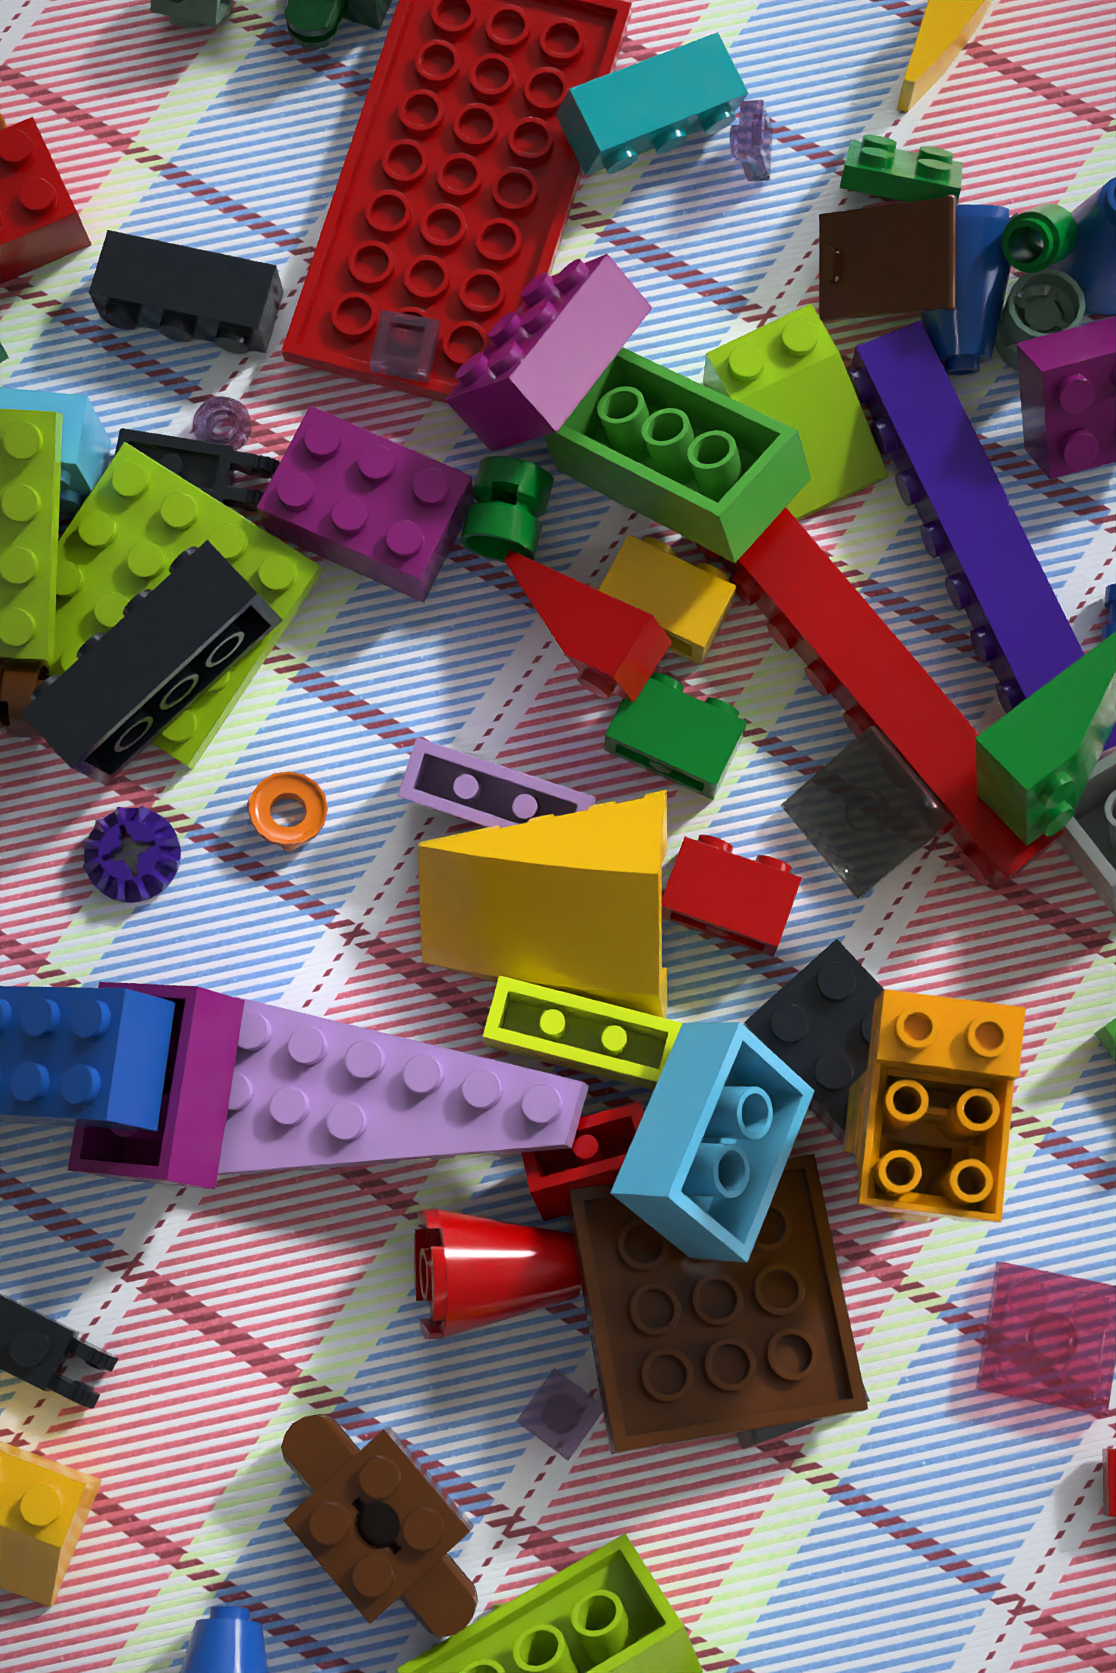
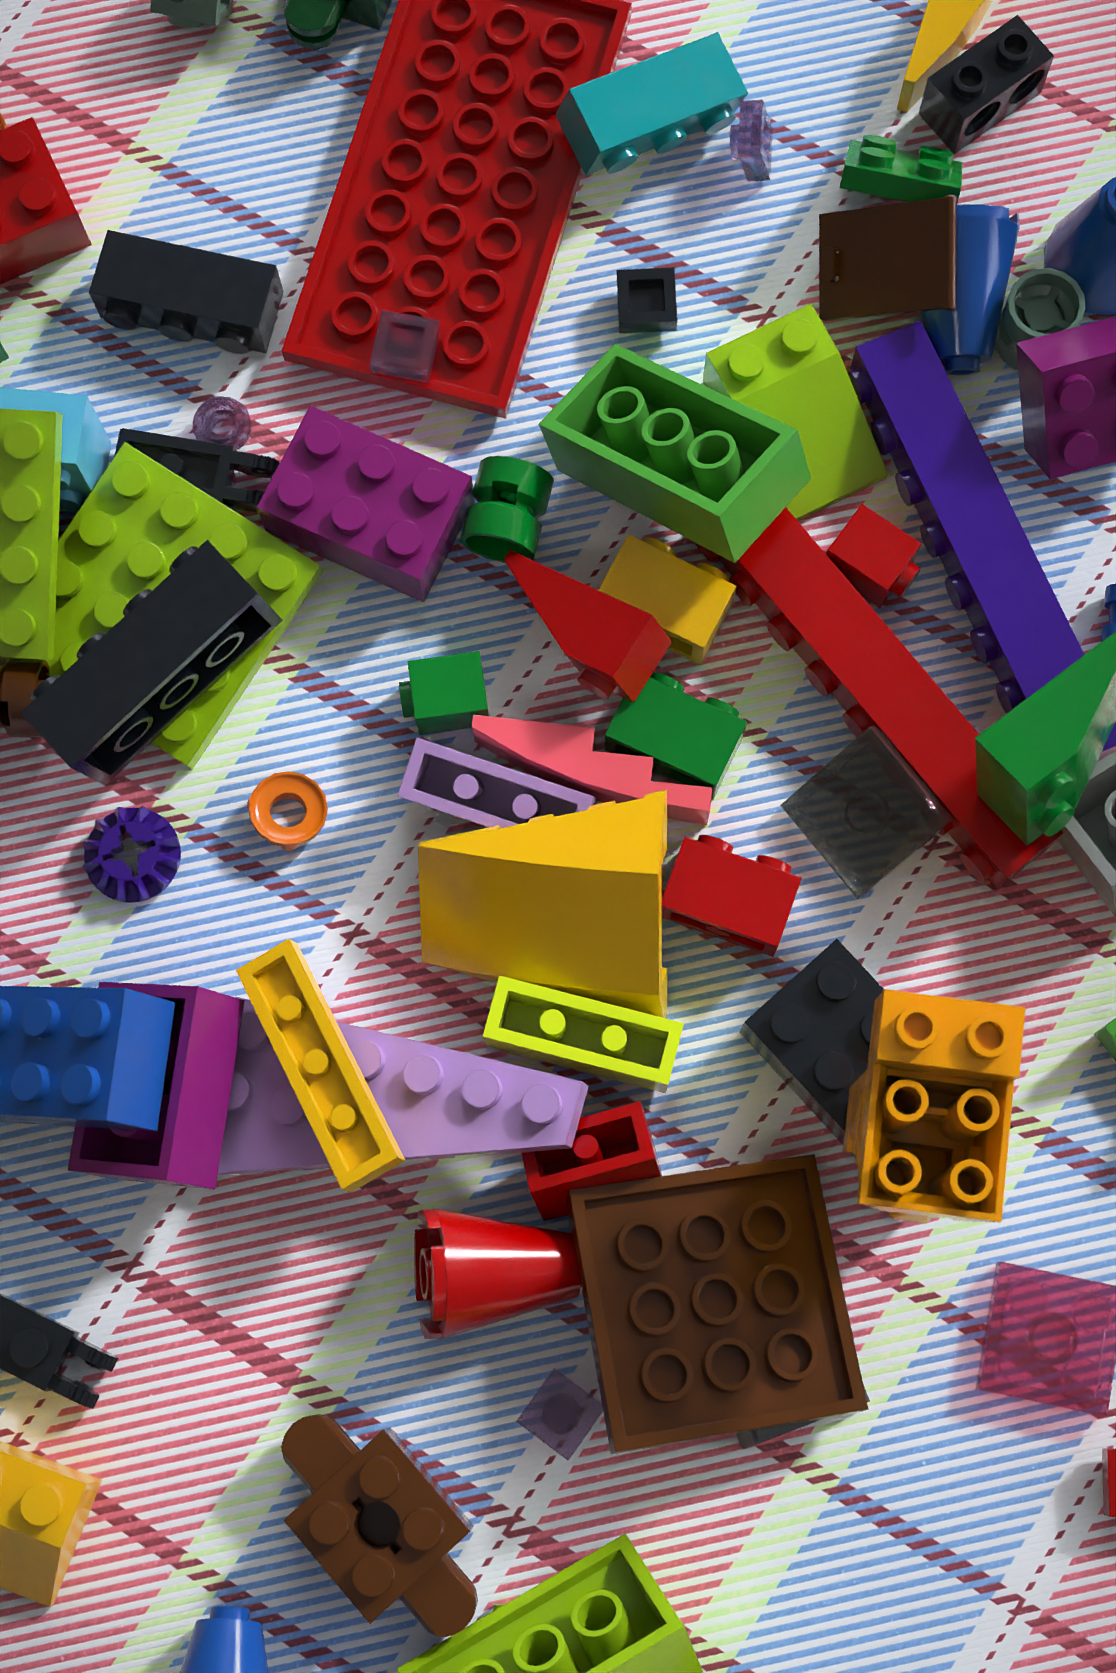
magenta brick [445,254,652,452] -> none
medium azure brick [610,1022,815,1263] -> none
green brick [1002,203,1078,273] -> none
none -> yellow plate [236,939,406,1193]
none -> green brick [399,651,489,735]
none -> coral slope [472,715,712,825]
none -> black plate [616,267,677,334]
none -> red brick [826,504,922,609]
none -> black brick [918,15,1054,154]

